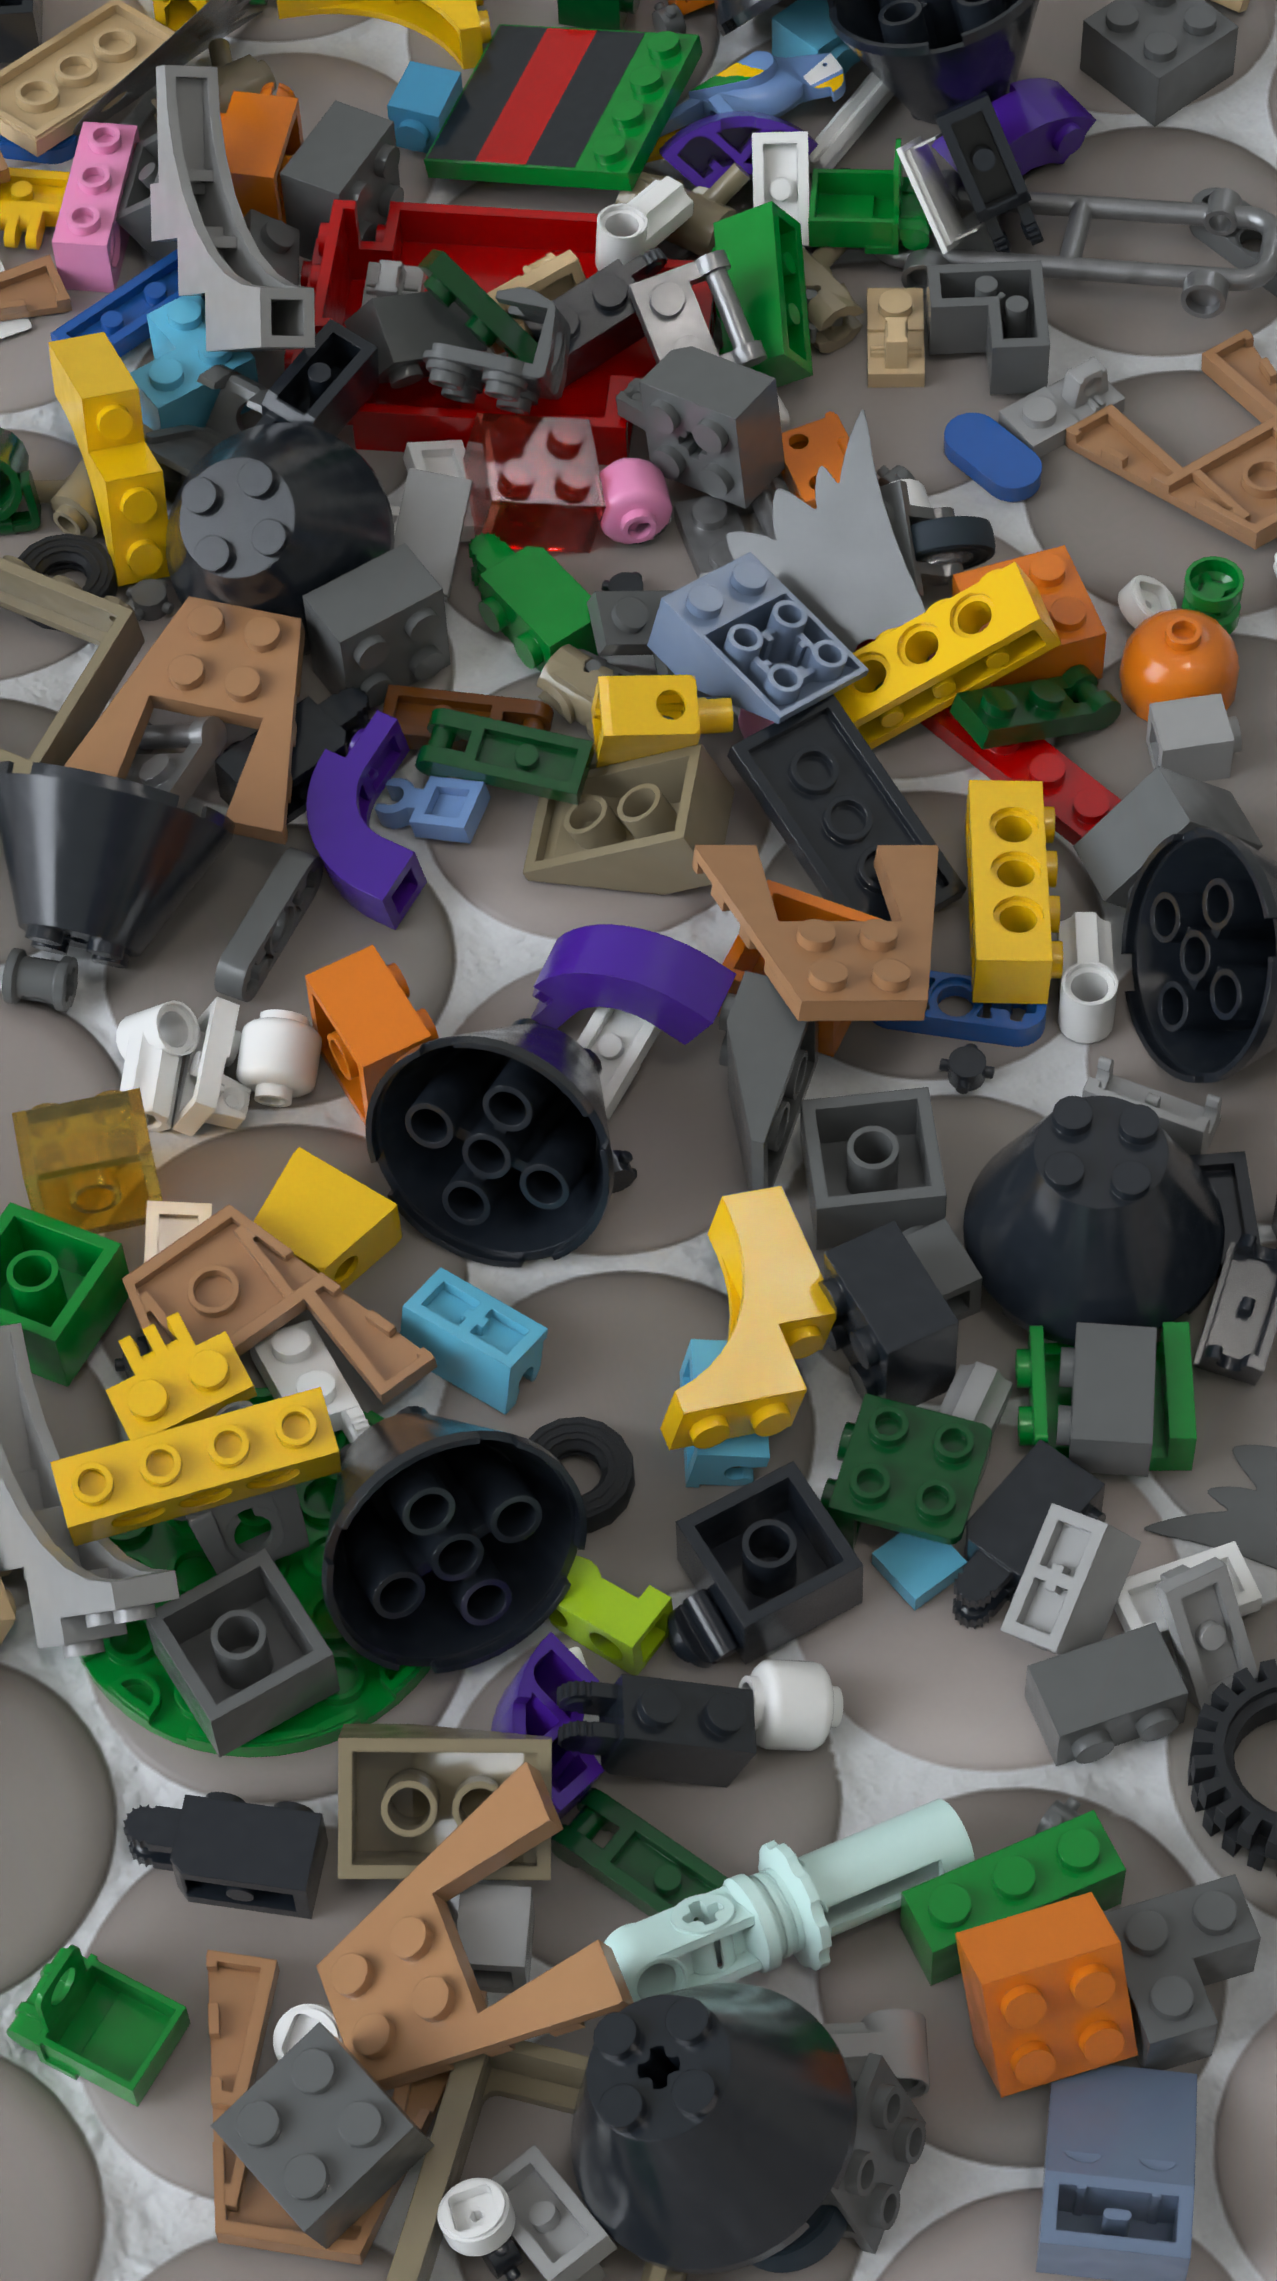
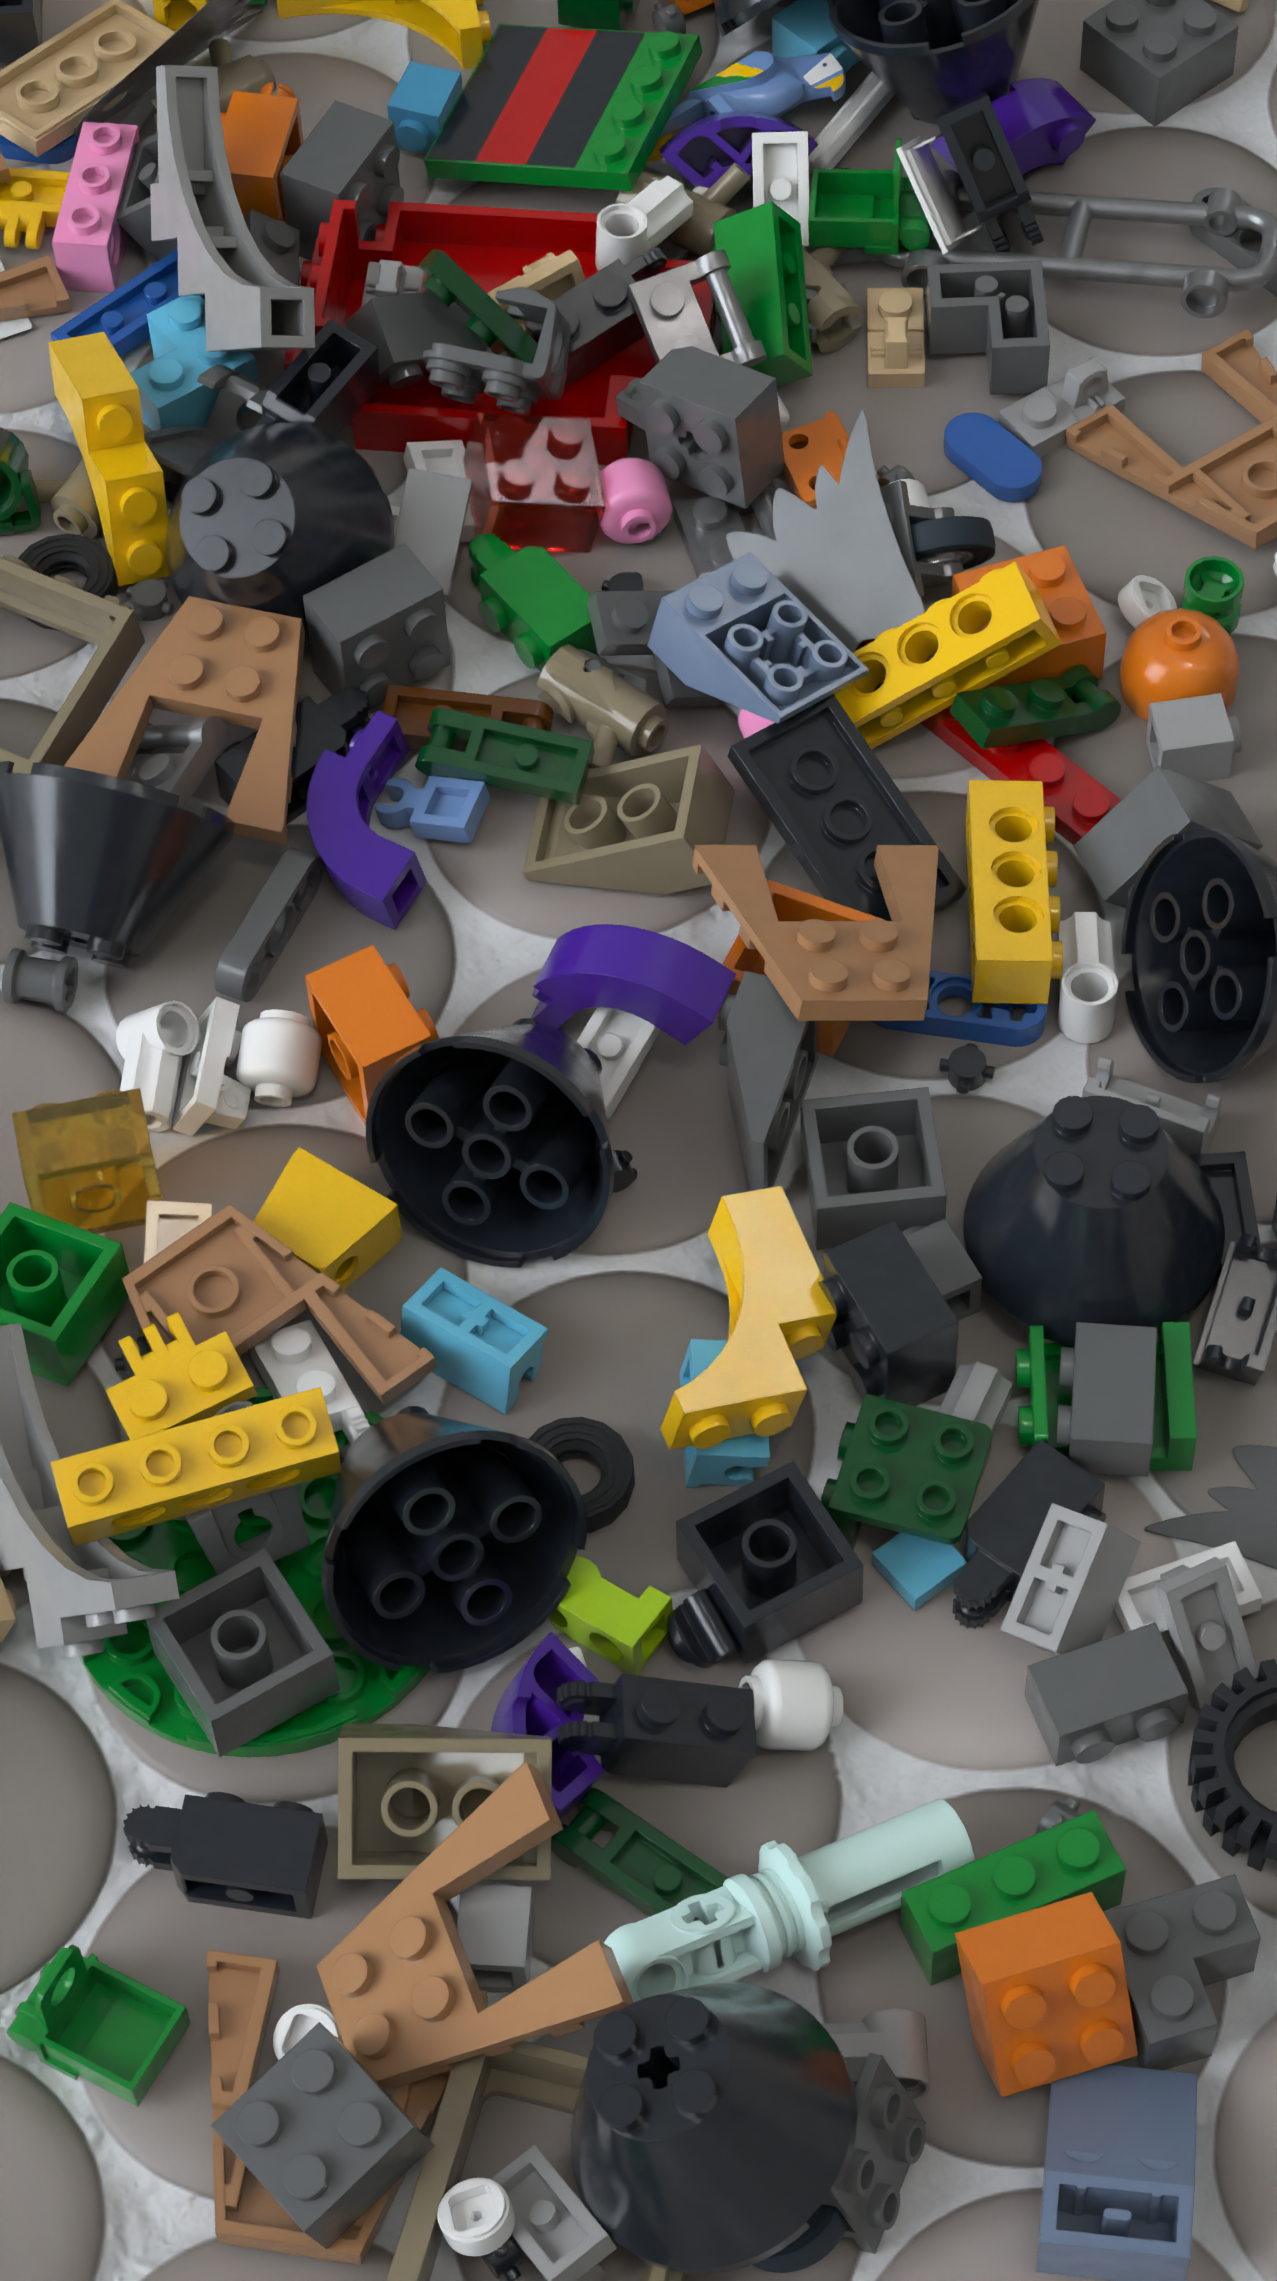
yellow torso [591,675,733,768] -> none

